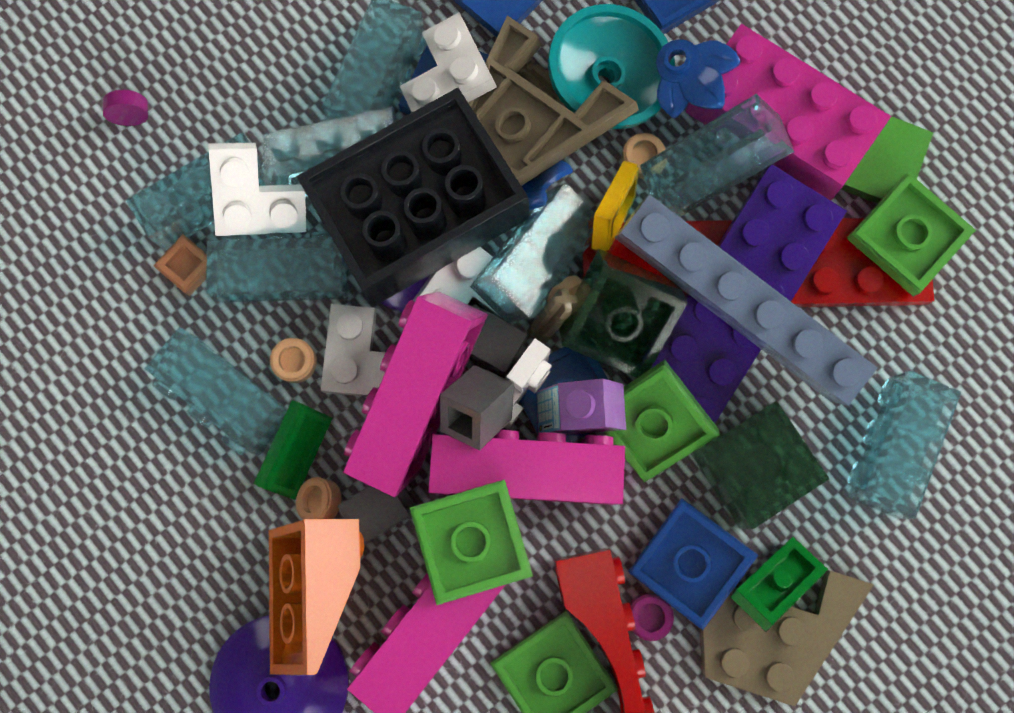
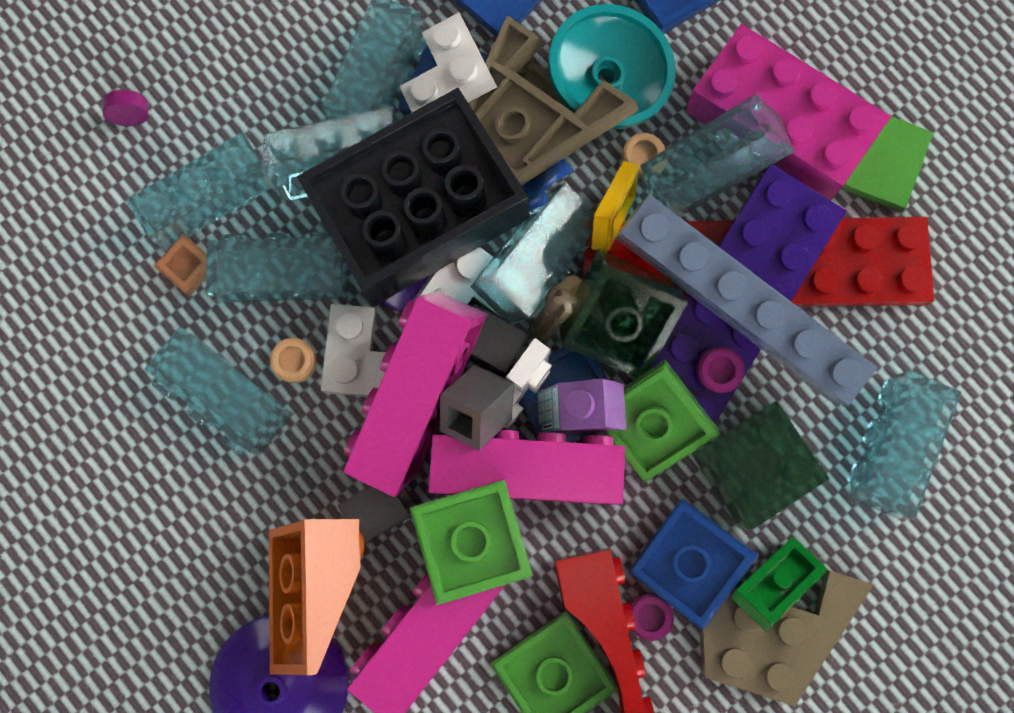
white plate [208,143,306,236] -> none
green tile [253,400,333,500] -> none
light nougat tile [296,477,341,520] -> none
blue plate [656,39,741,119] -> none
bright green tile [846,172,976,297] -> none
none -> magenta tile [696,347,745,393]

